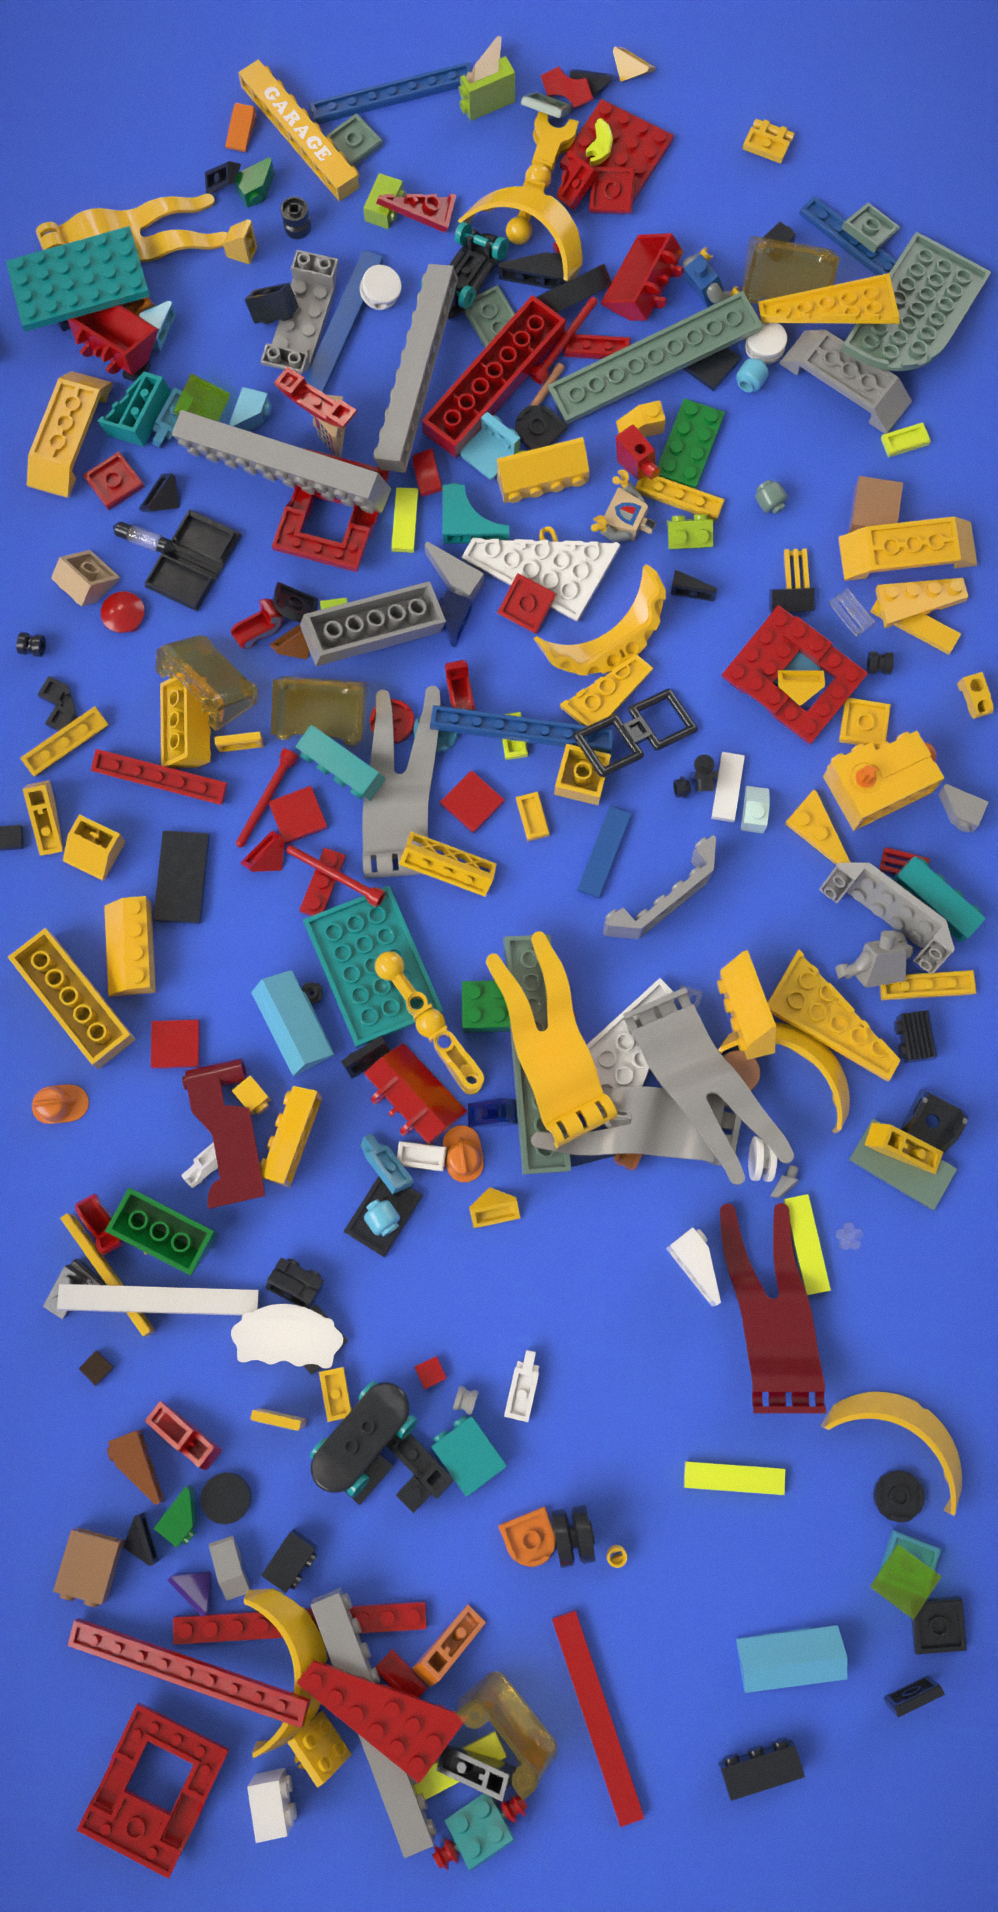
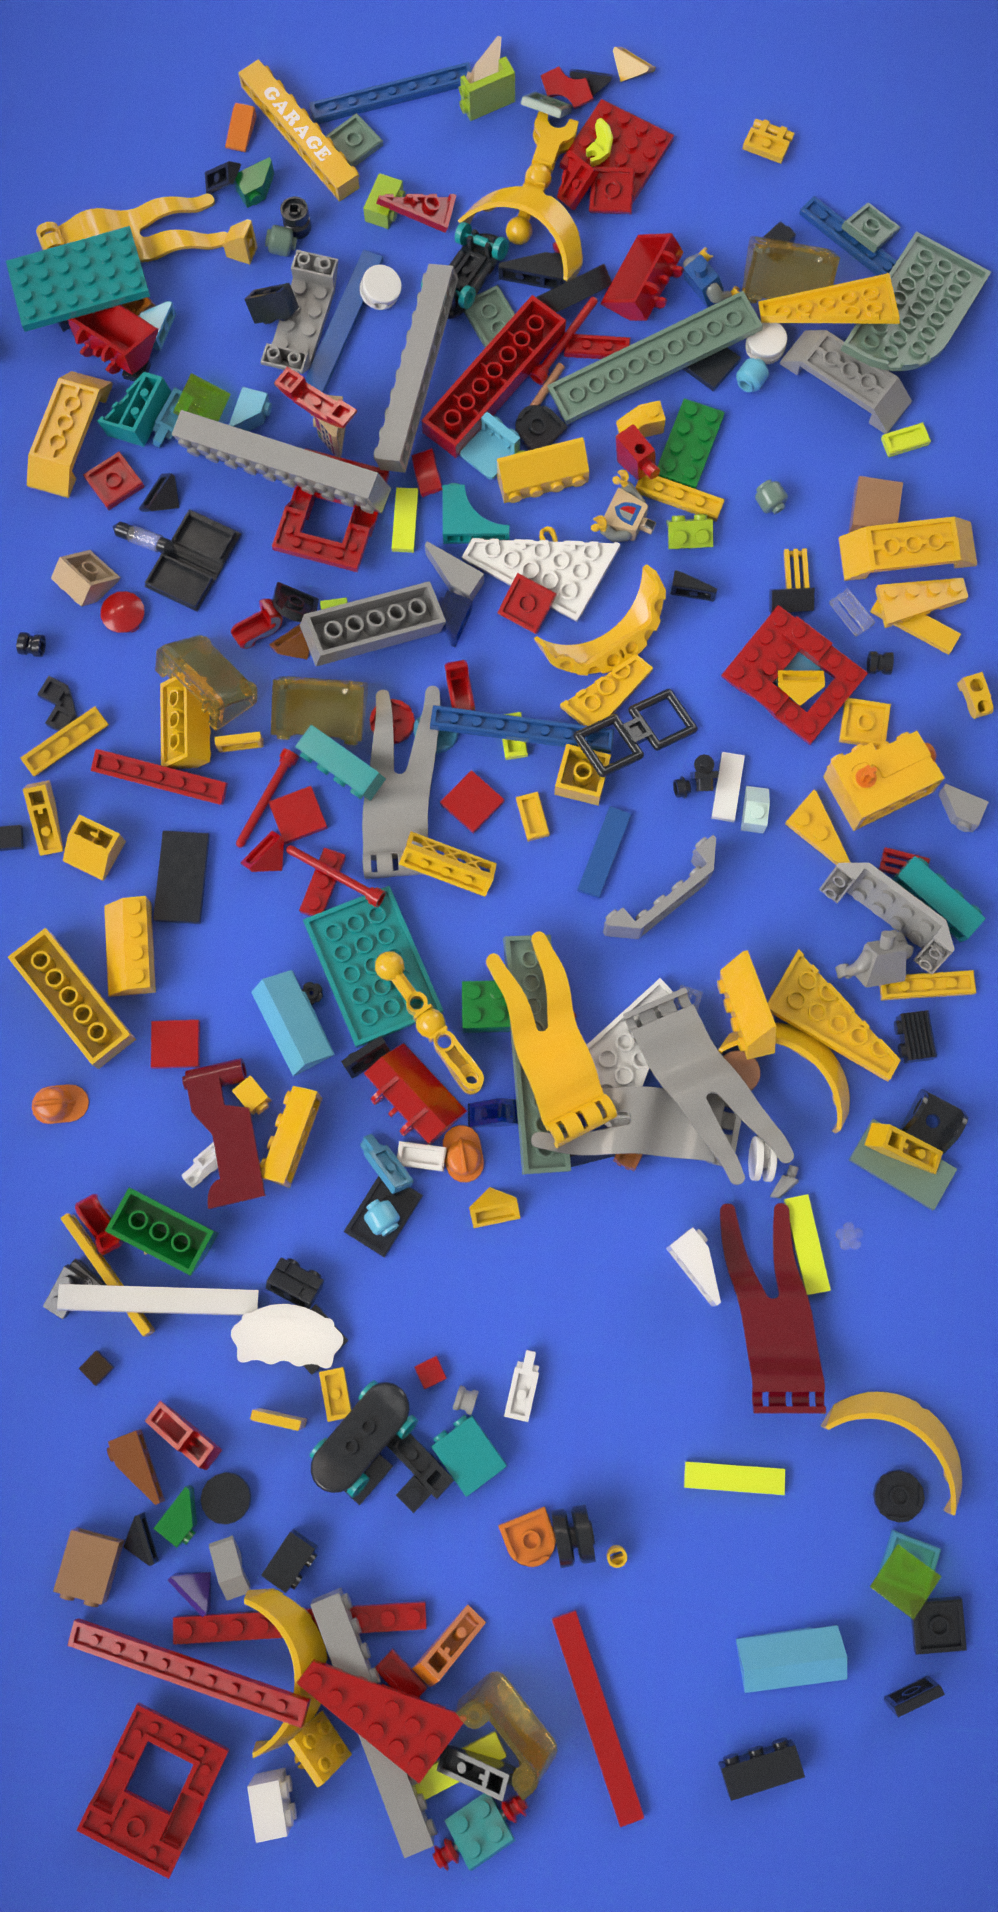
none -> sand green head [265,225,297,257]

